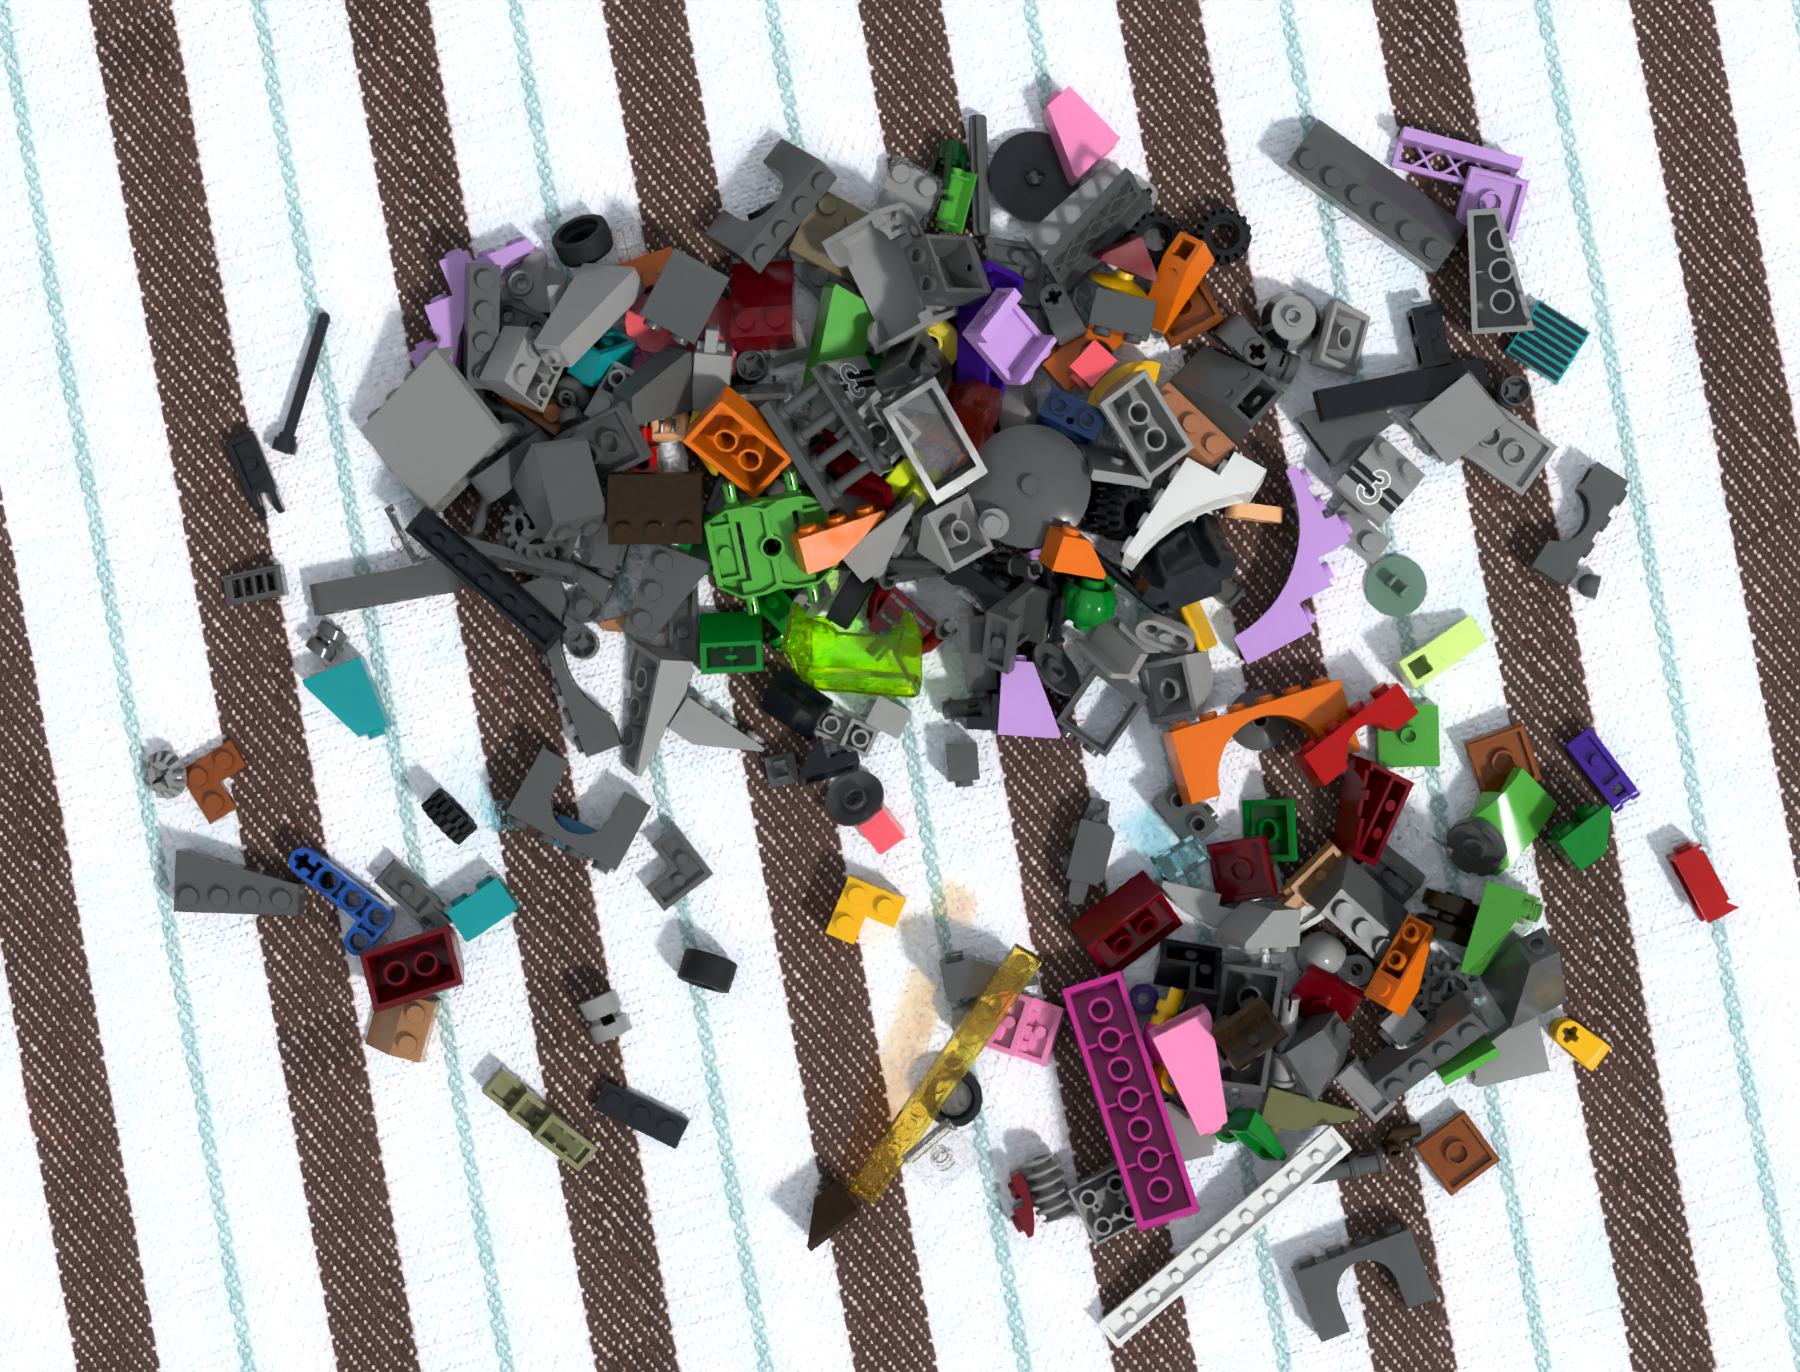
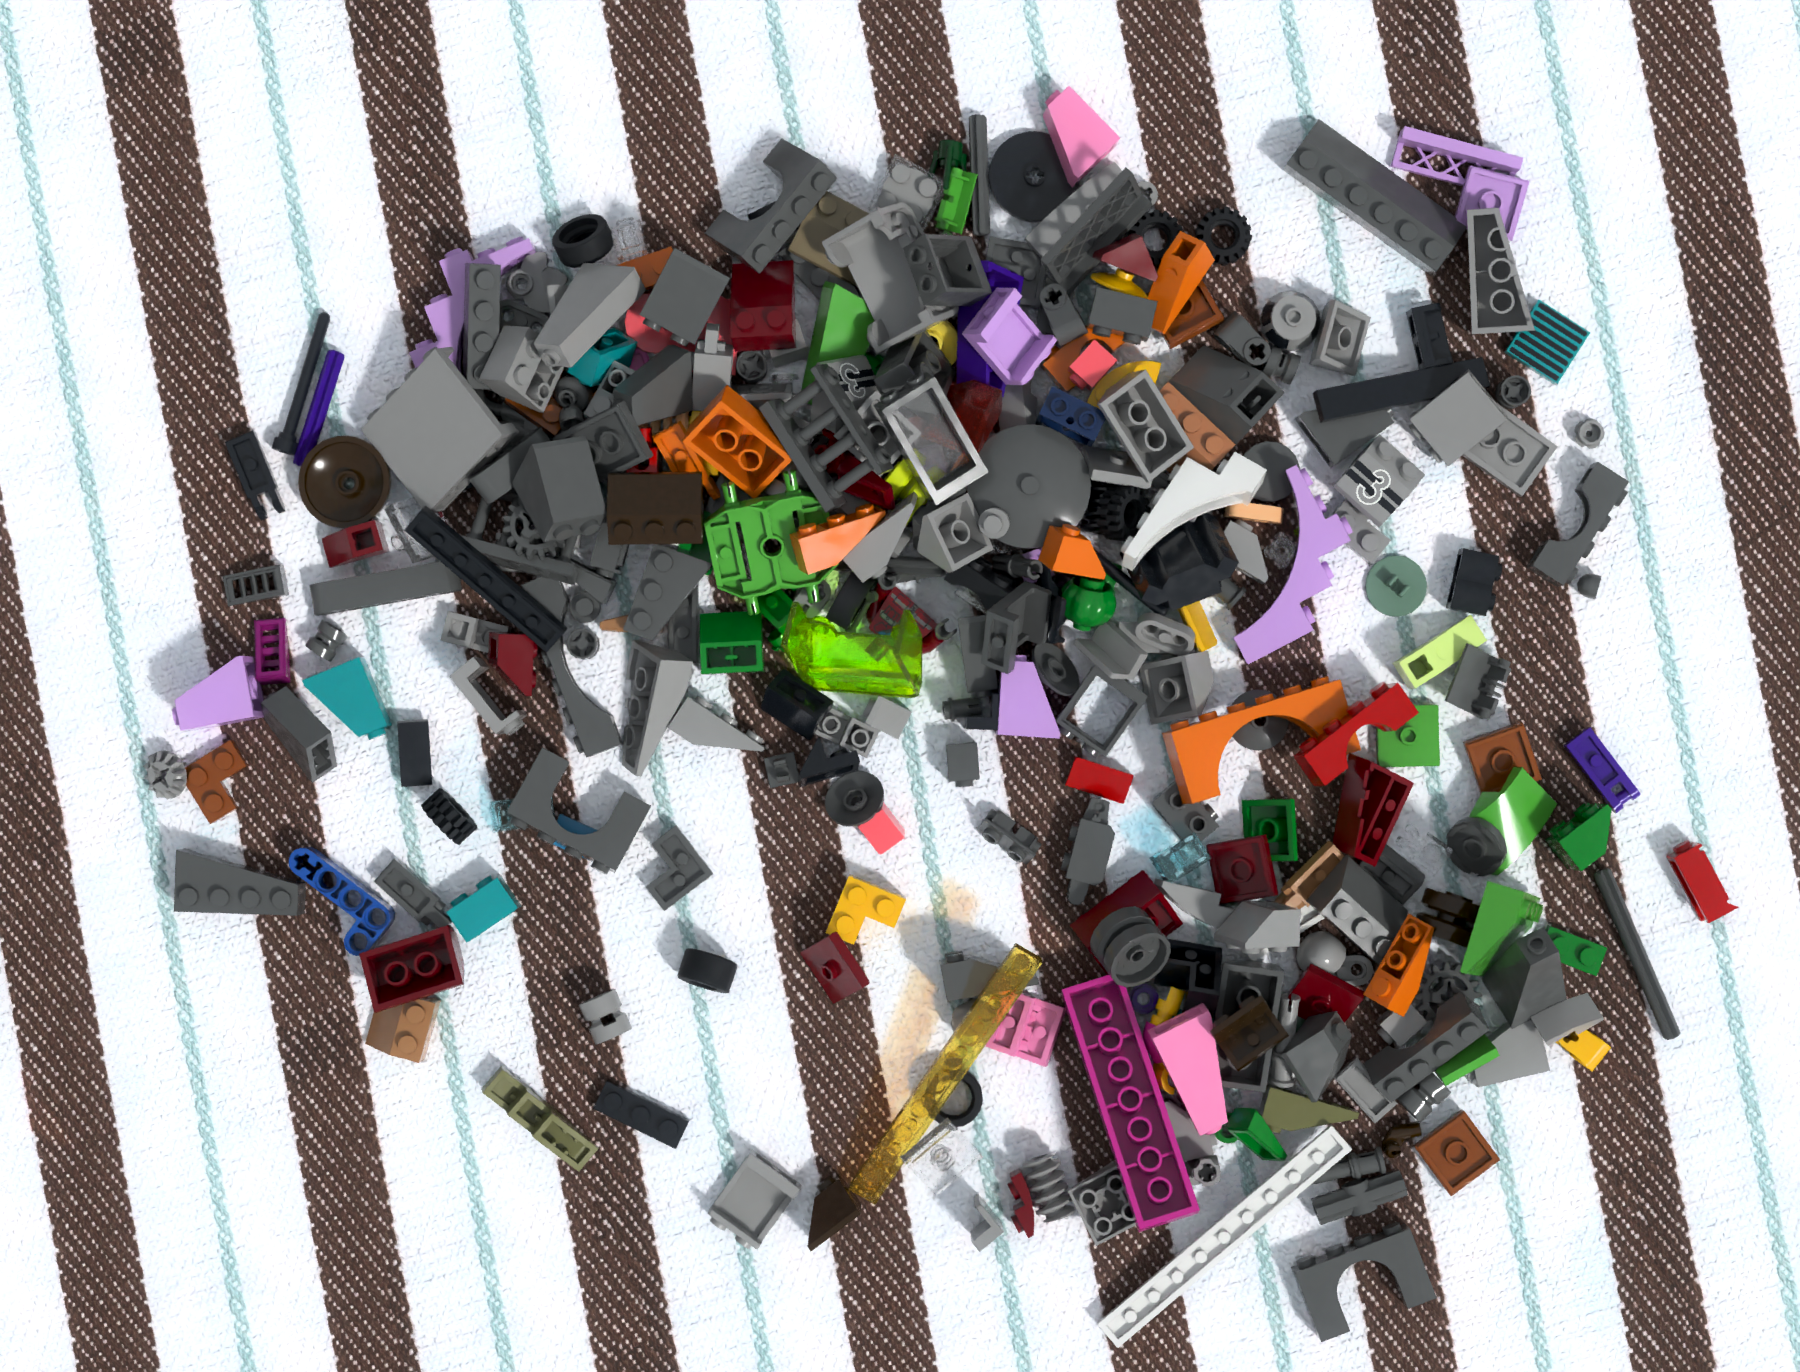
none -> lavender slope [172,655,264,731]
none -> magenta slope [254,618,291,685]
none -> dark grey slope [261,686,337,783]
none -> dark purple axle [293,350,344,466]
none -> dark brown dish [298,436,391,528]
none -> dark red slope [322,520,390,568]
none -> black slope [397,719,432,787]
none -> light grey slope [440,611,512,653]
none -> light grey panel [449,657,527,735]
none -> dark red slope [488,632,538,696]
none -> orange hinge [652,420,721,504]
none -> light grey panel [707,1149,802,1250]
none -> dark red plate [800,931,870,1004]
none -> dark grey hinge [844,590,878,639]
none -> light grey panel [970,1194,1004,1252]
none -> dark grey hinge [977,809,1042,865]
none -> red slope [1065,756,1134,804]
none -> dark grey wheel [1090,906,1171,987]
none -> light grey piece [1186,1154,1221,1187]
none -> light grey slope [1223,519,1268,585]
none -> dark grey tile [1243,441,1300,502]
none -> clear plate [1263,532,1298,569]
none -> dark grey piece [1311,1169,1408,1225]
none -> dark grey wheel [1397,1072,1451,1123]
none -> dark grey hinge [1444,643,1512,720]
none -> black brick [1446,548,1503,616]
none -> light grey slope [1530,993,1604,1046]
none -> green plate [1546,925,1607,976]
none -> light grey plate [1574,418,1605,449]
none -> dark grey axle [1594,868,1681,1040]

